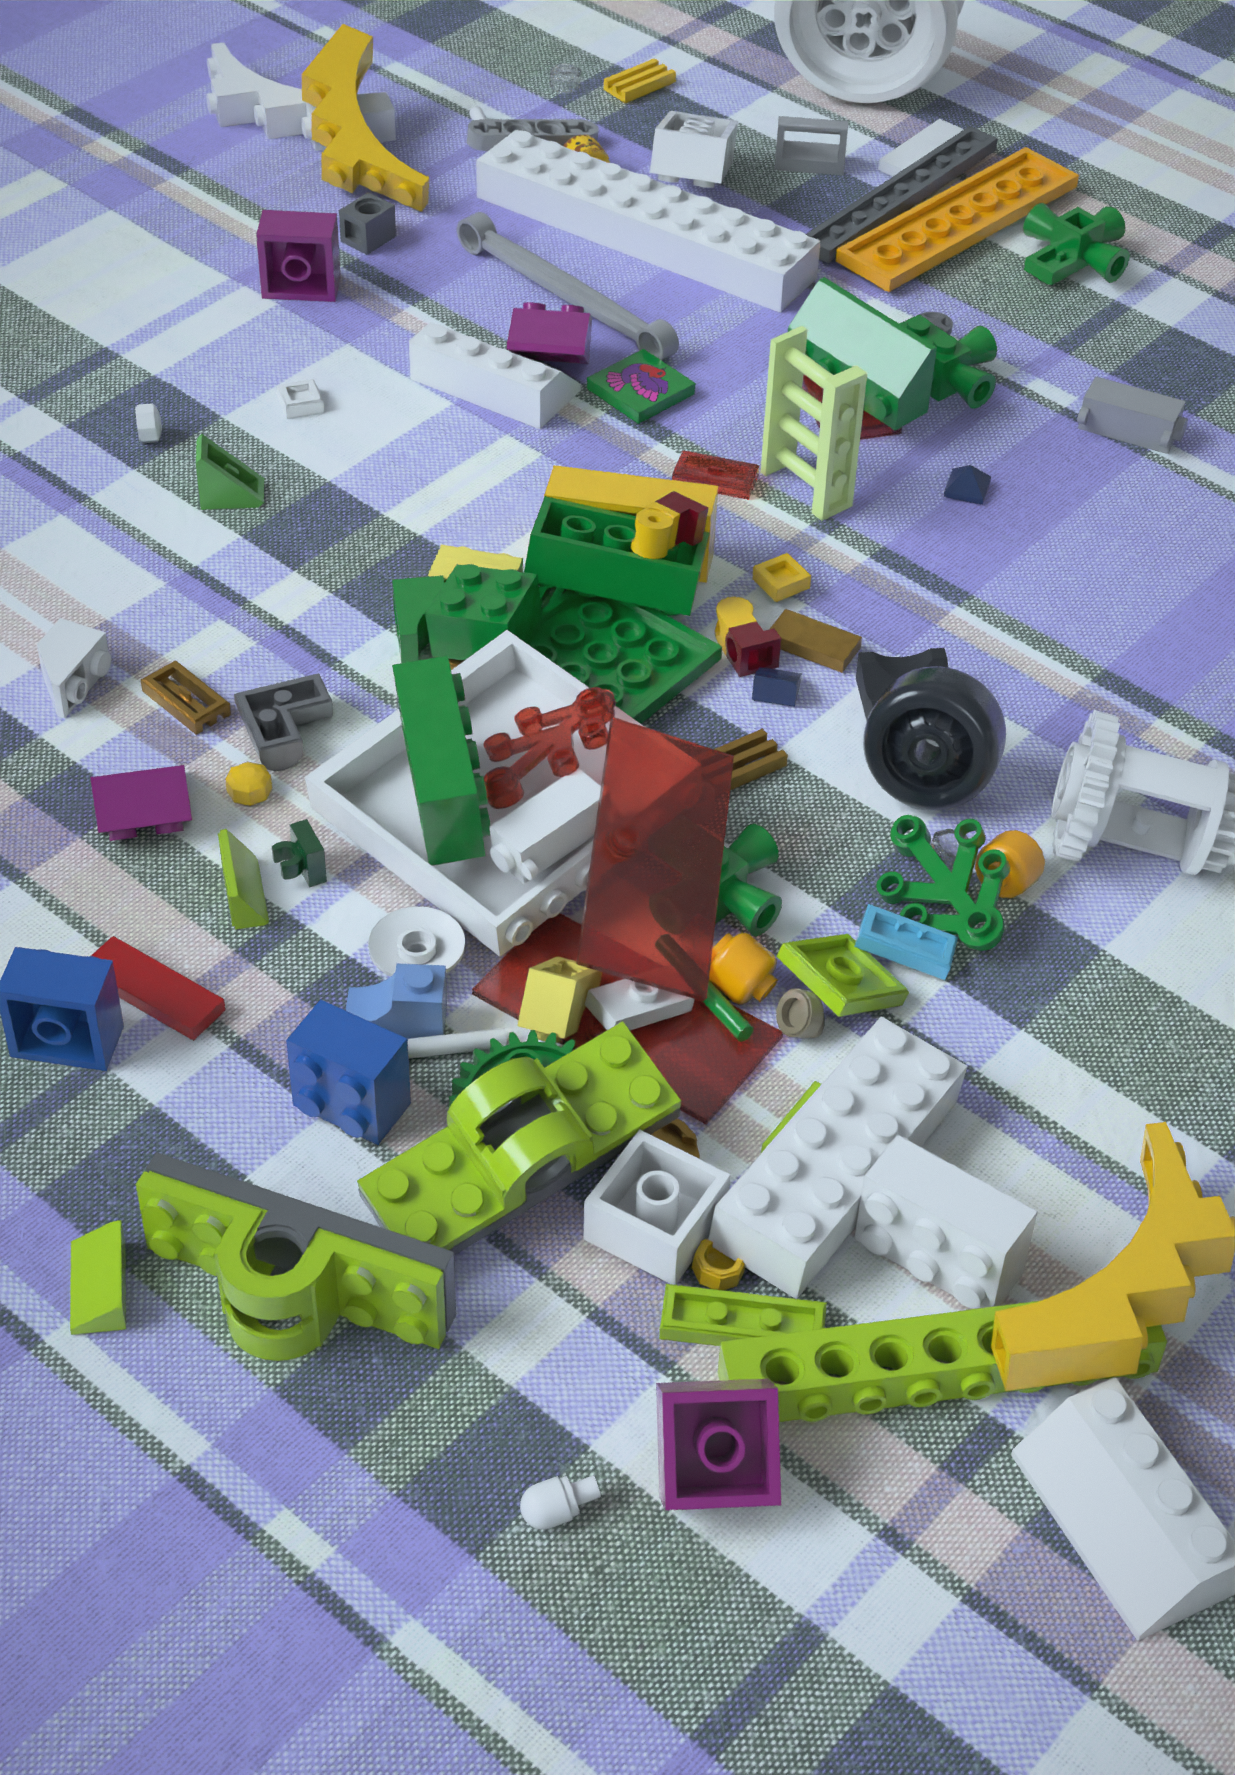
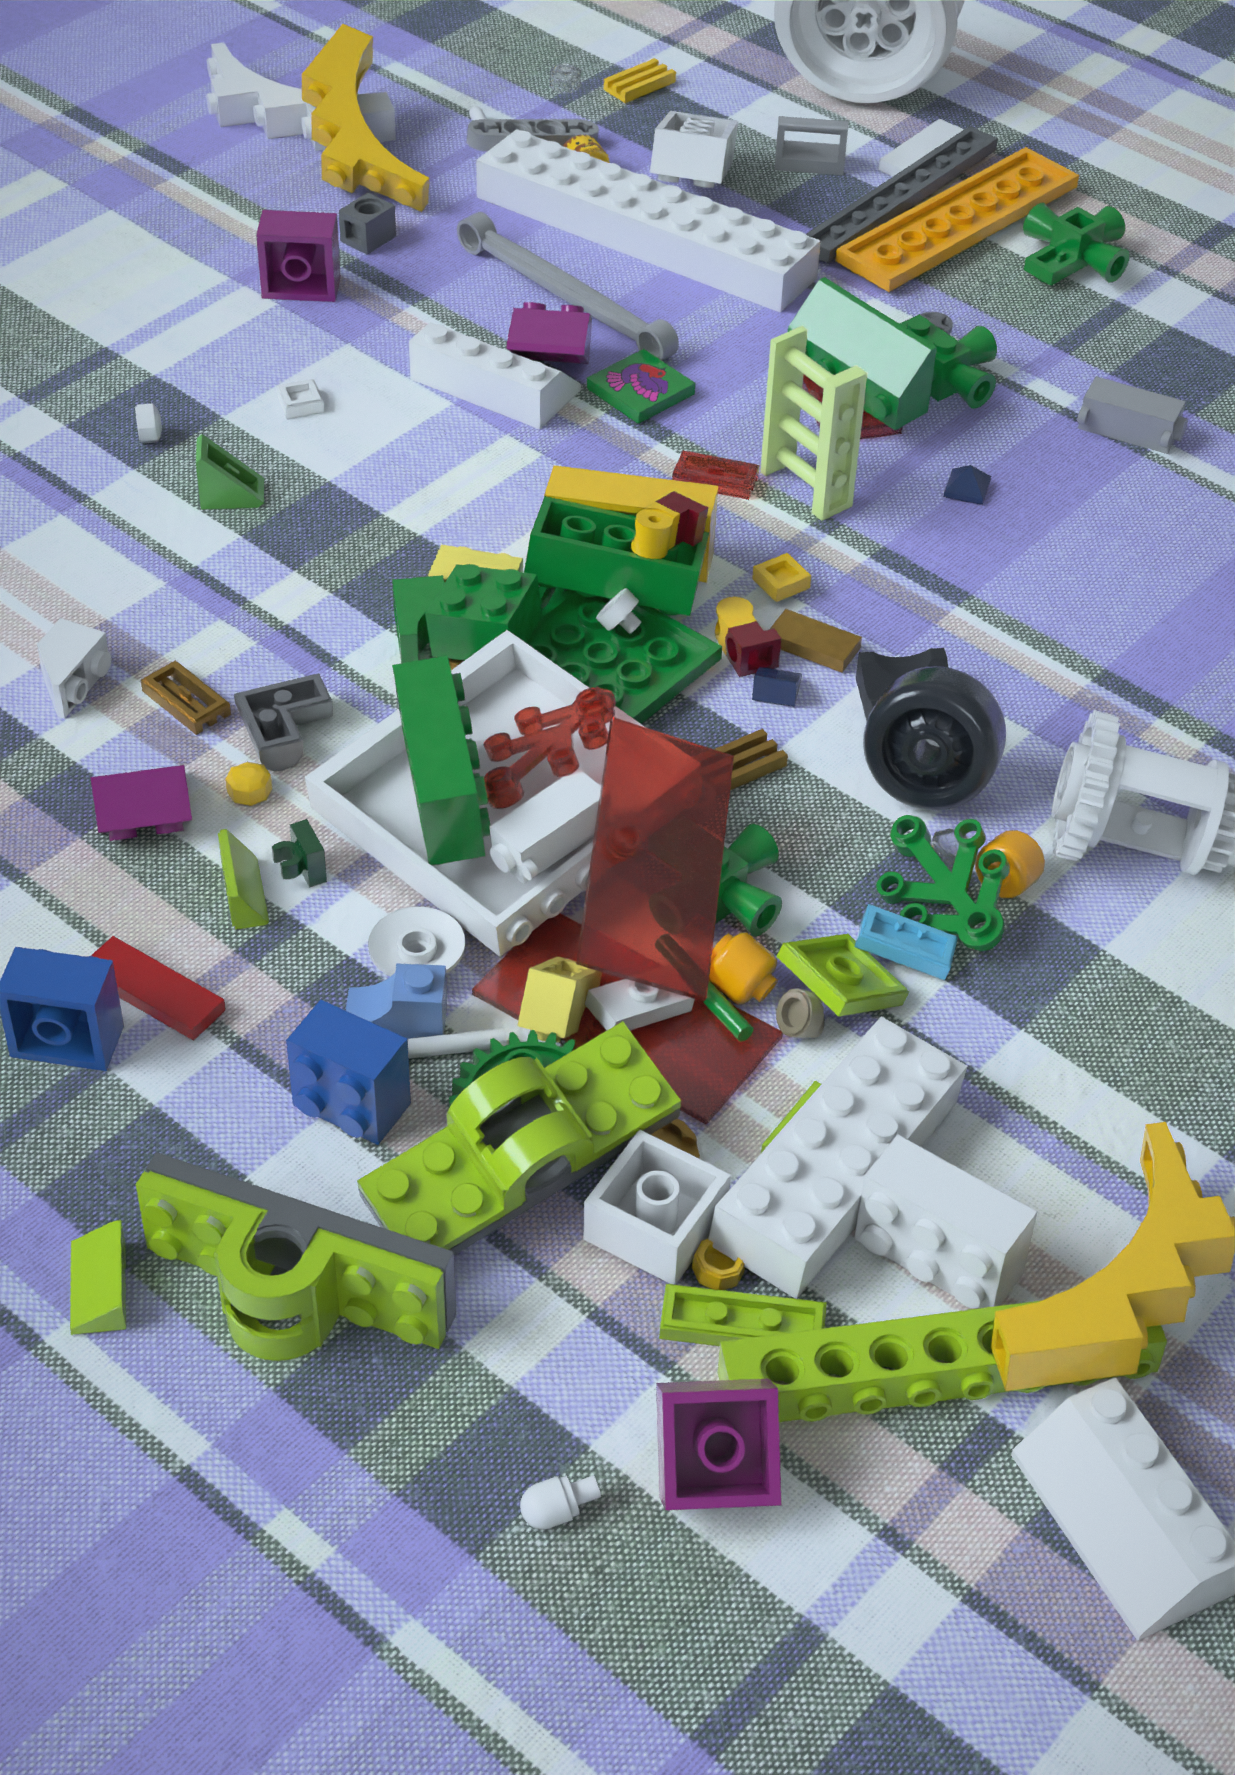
none -> white tile [596,588,641,634]

